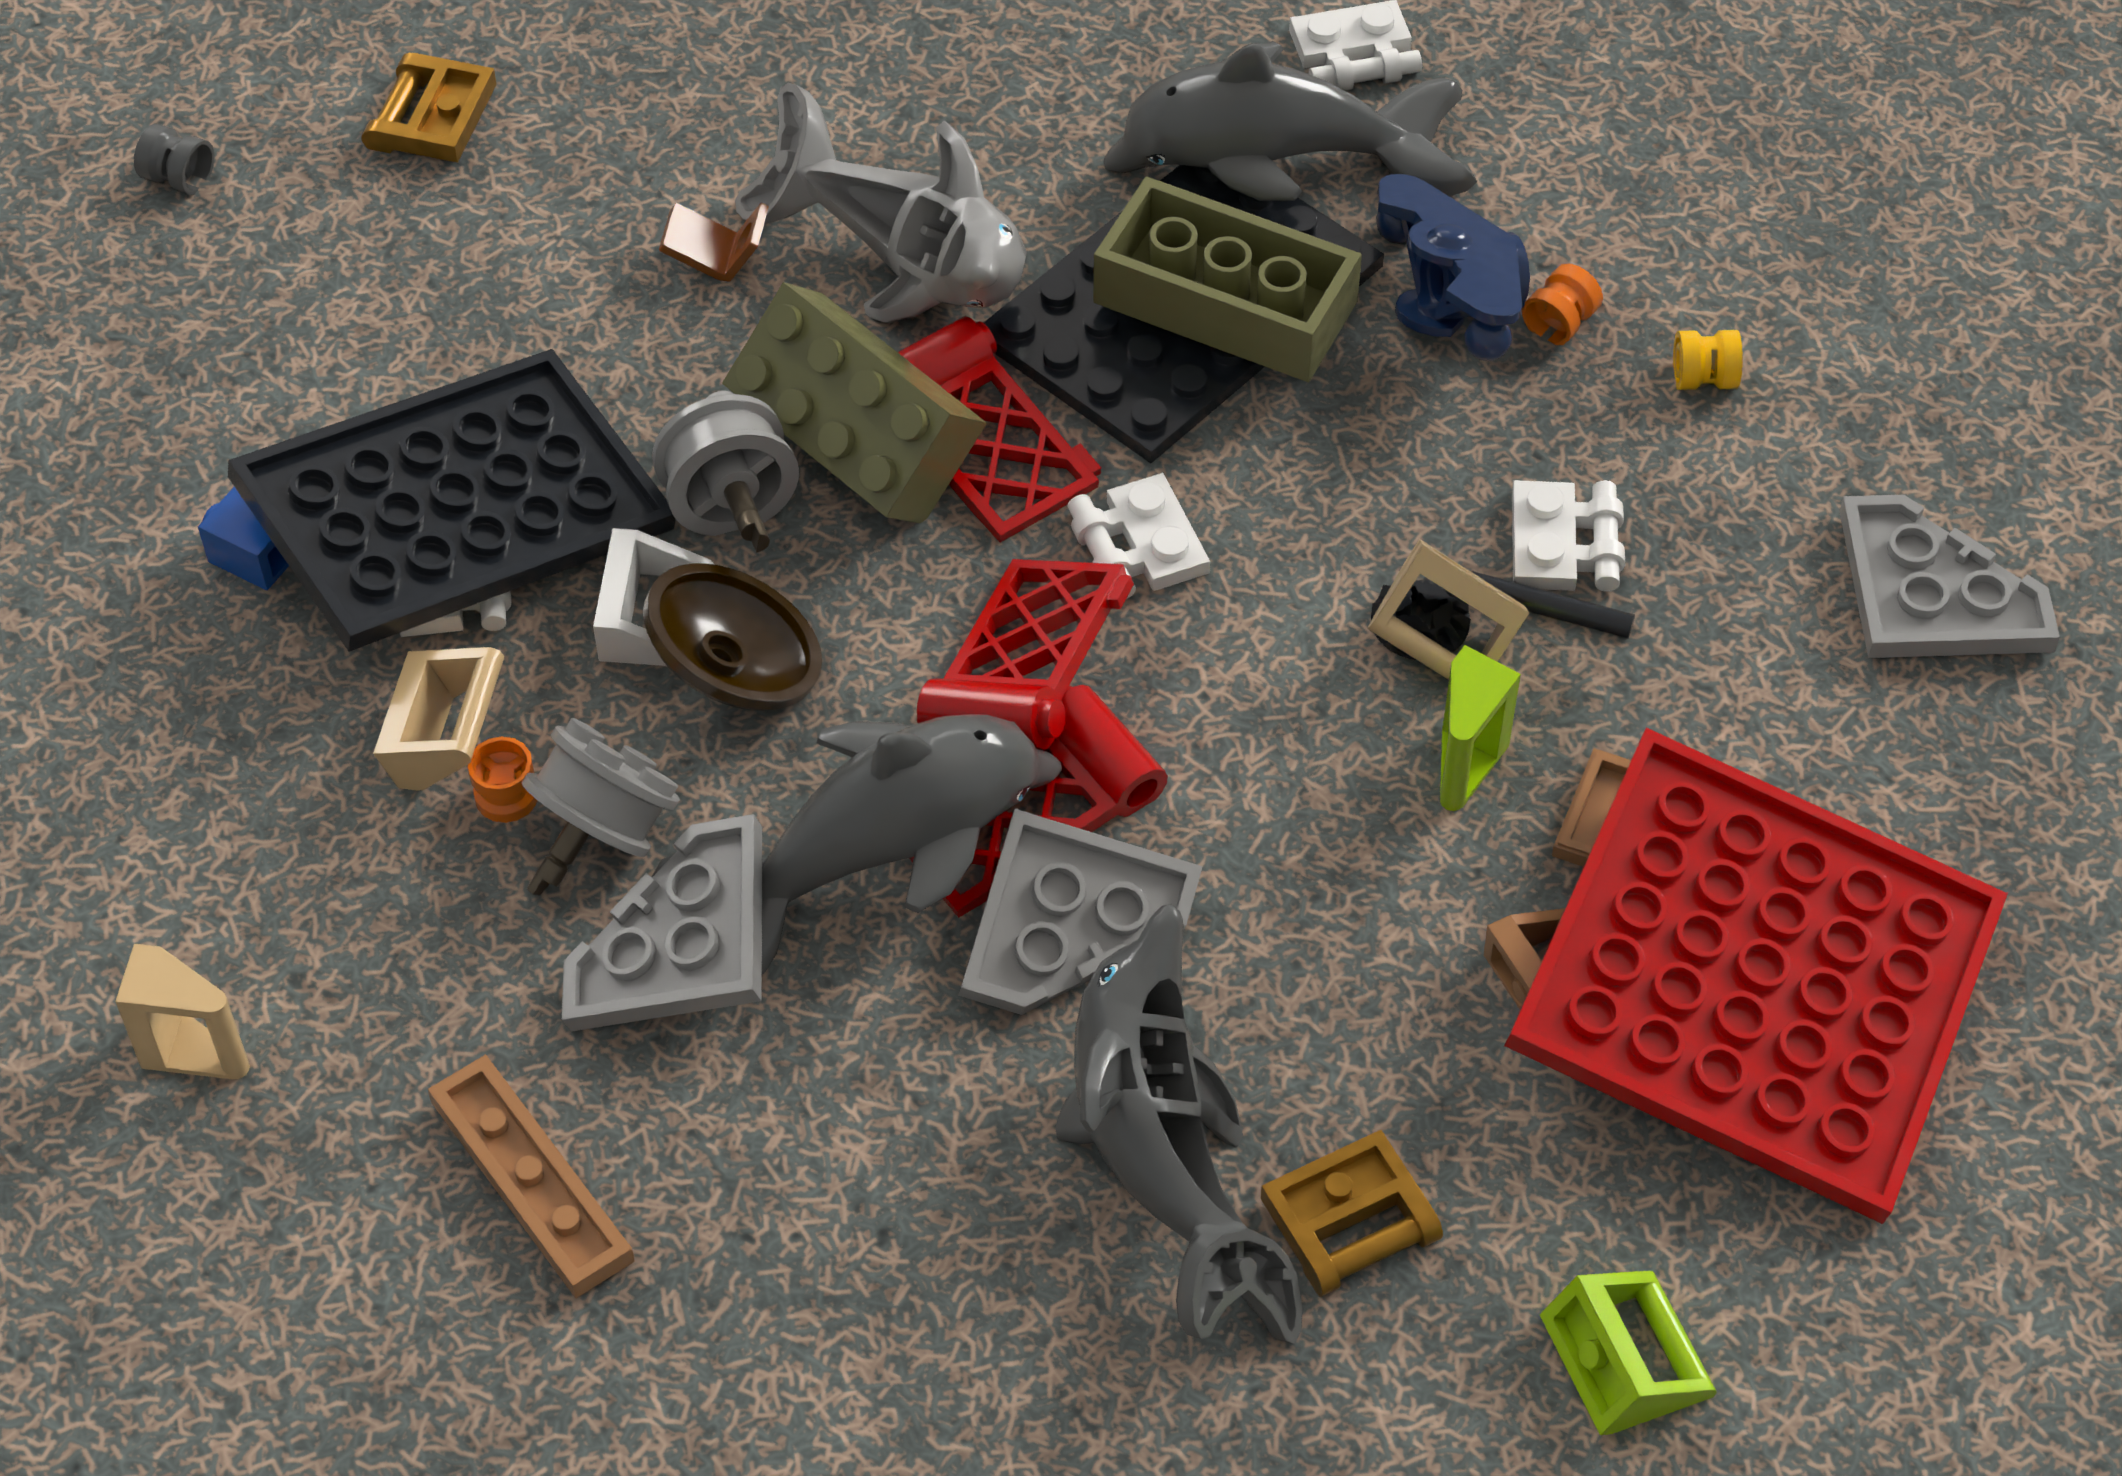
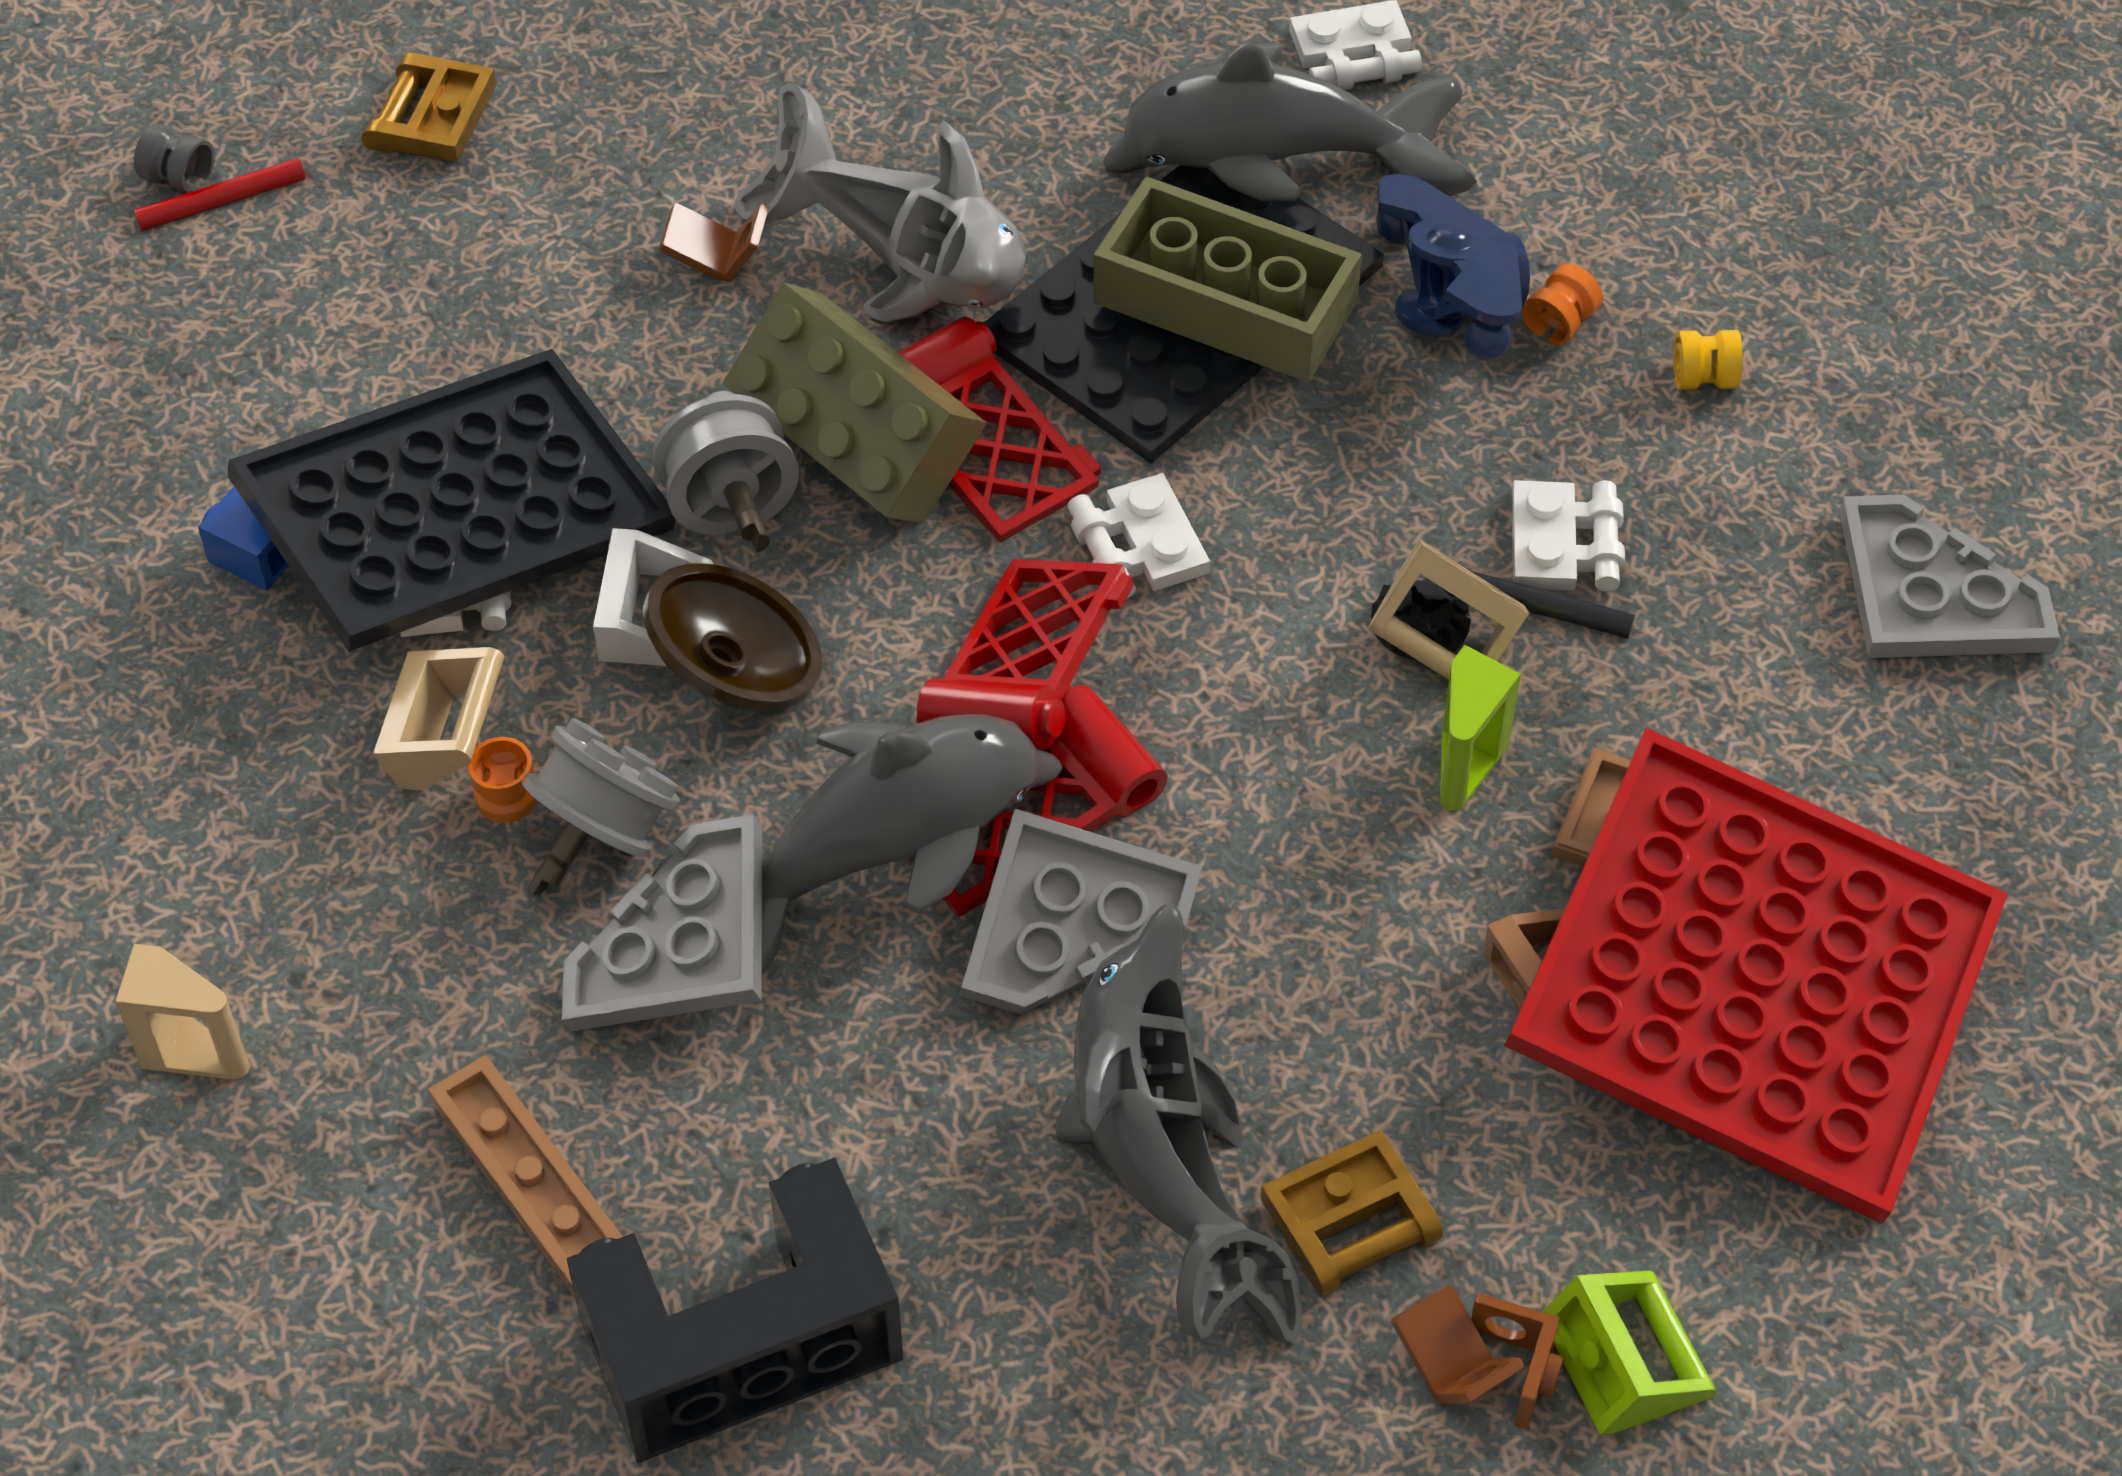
none -> red bar [133,158,306,231]
none -> black piece [566,1157,903,1464]
none -> dark orange bracket [1391,1285,1525,1404]
none -> dark orange bracket [1471,1293,1564,1429]

